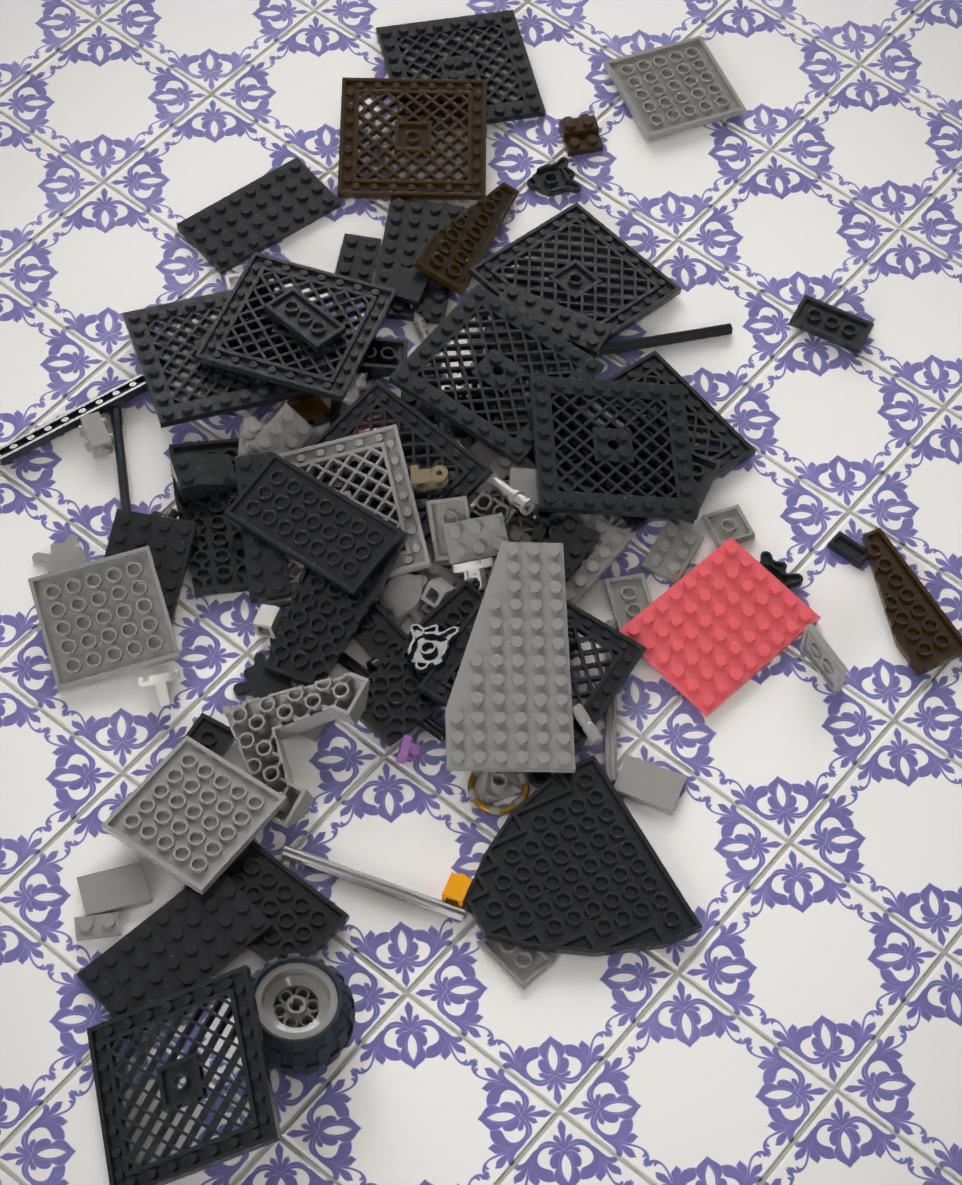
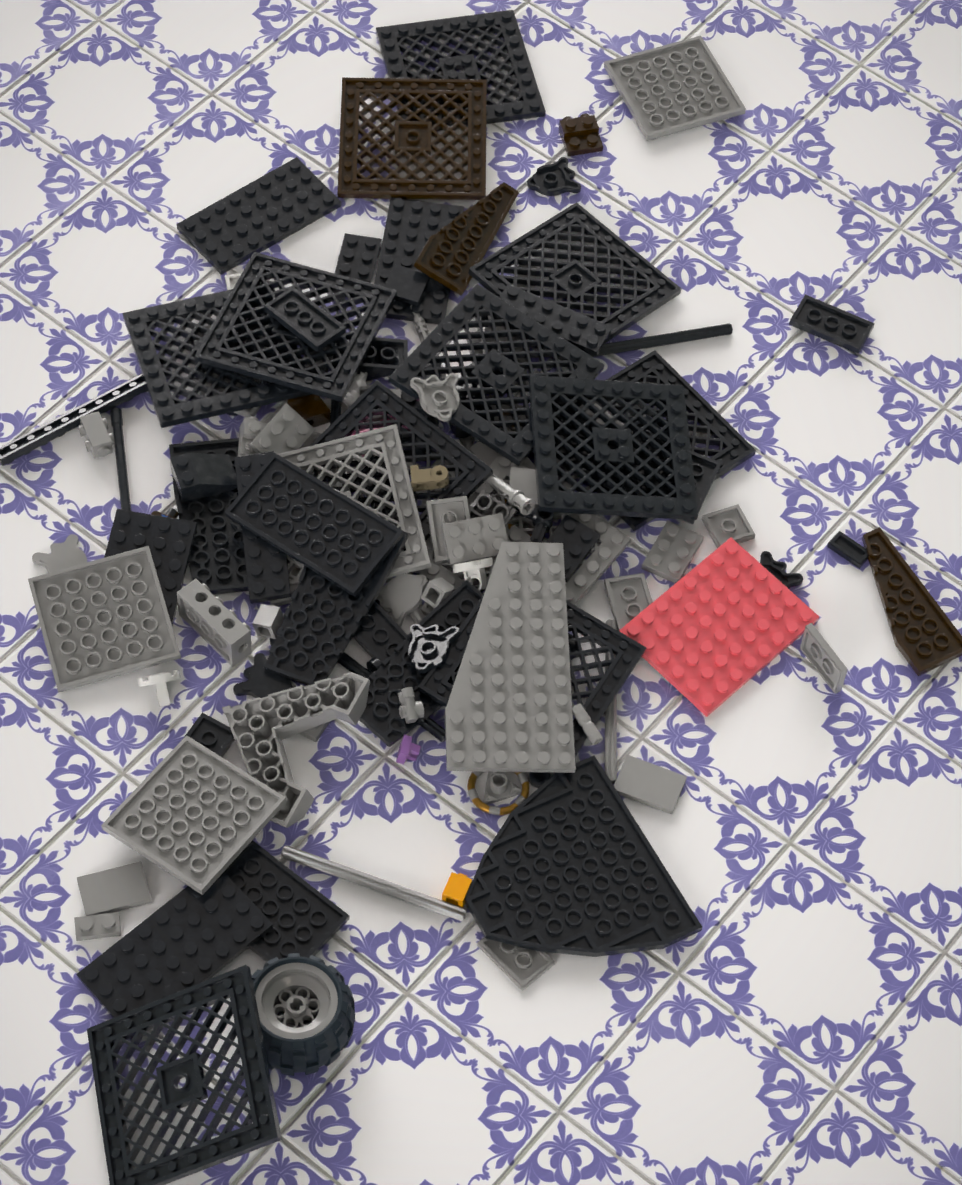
none -> light grey brick [177,579,252,667]
none -> light grey plate [398,687,424,723]
none -> light grey tile [410,373,460,422]

